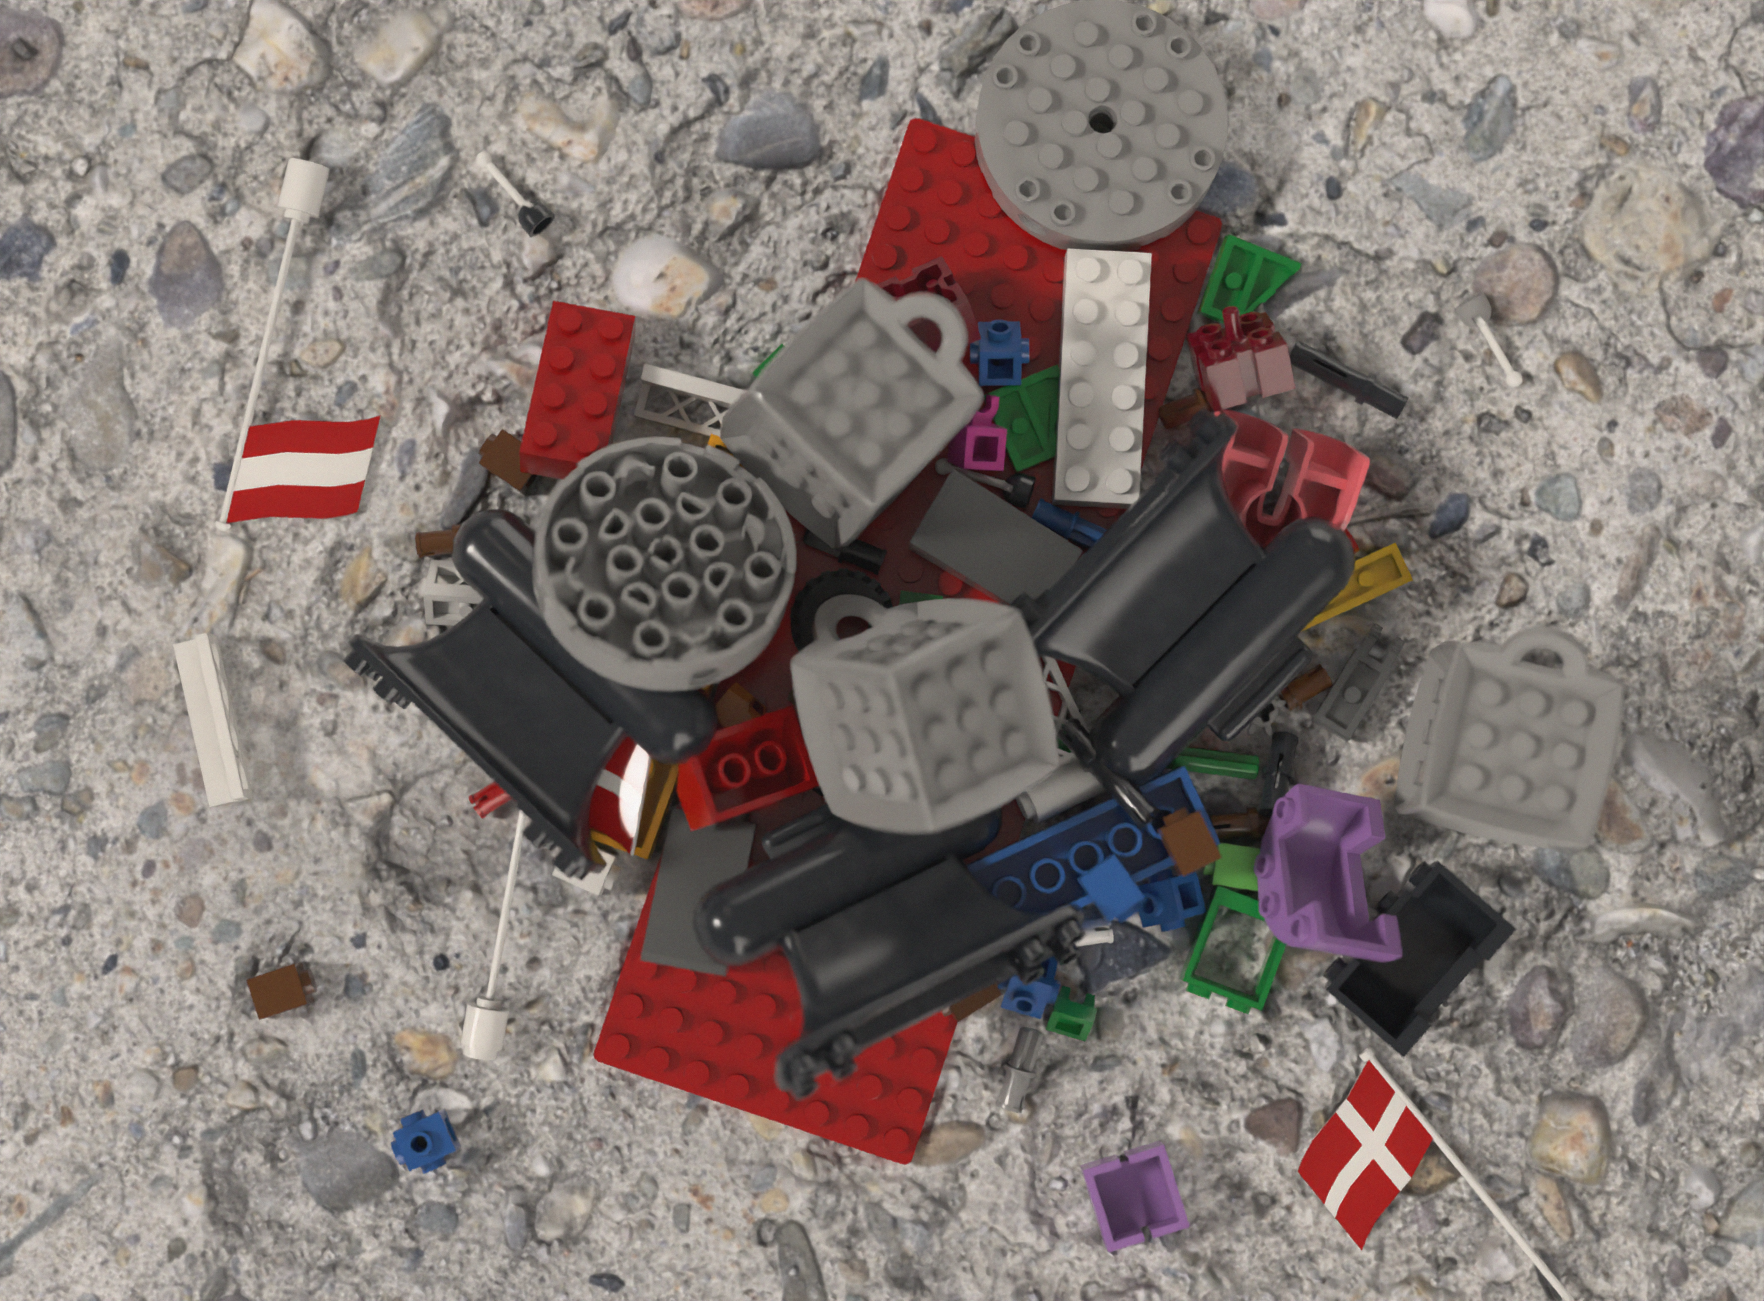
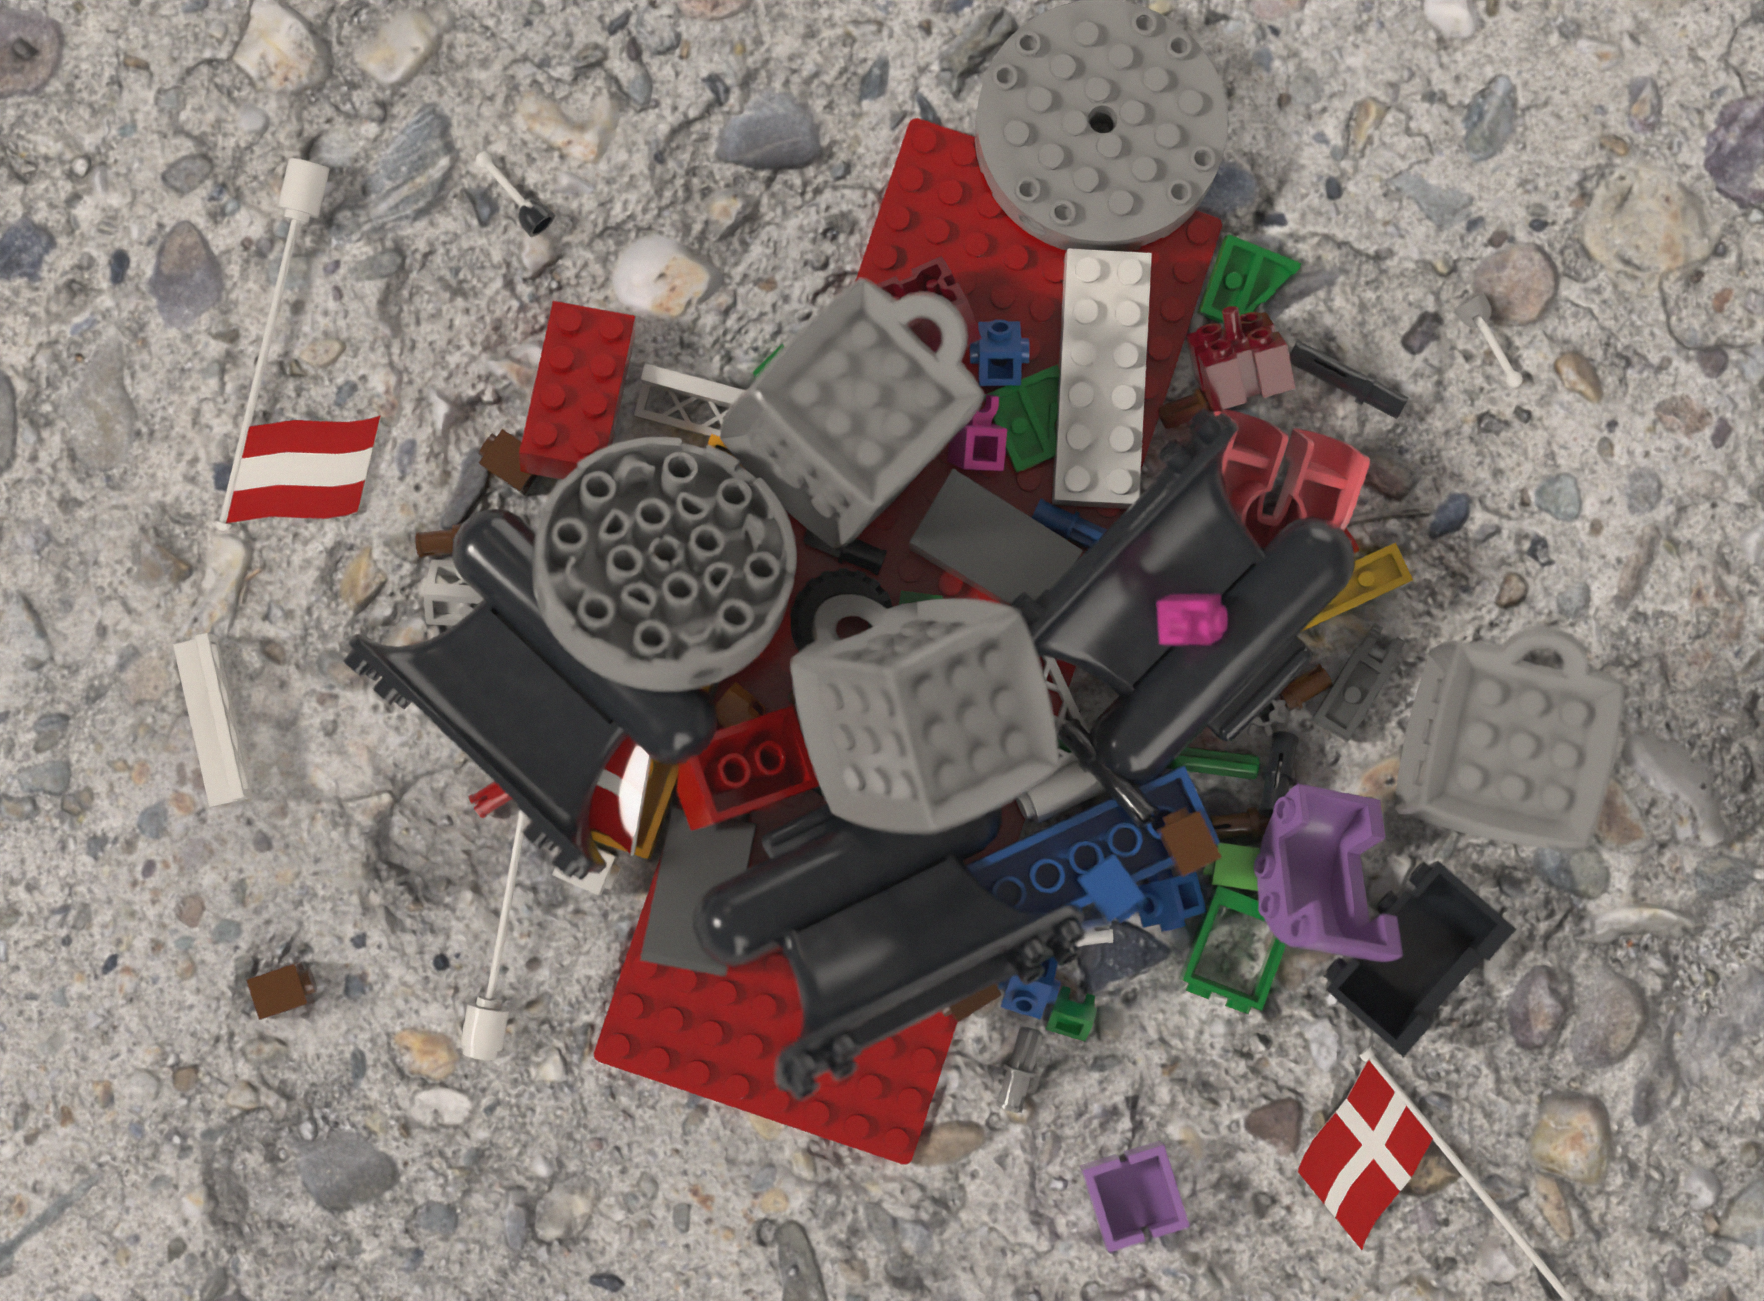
blue brick [391,1108,461,1174] -> none
hinge [935,458,1036,509] -> none
none -> dark pink brick [1157,594,1227,644]

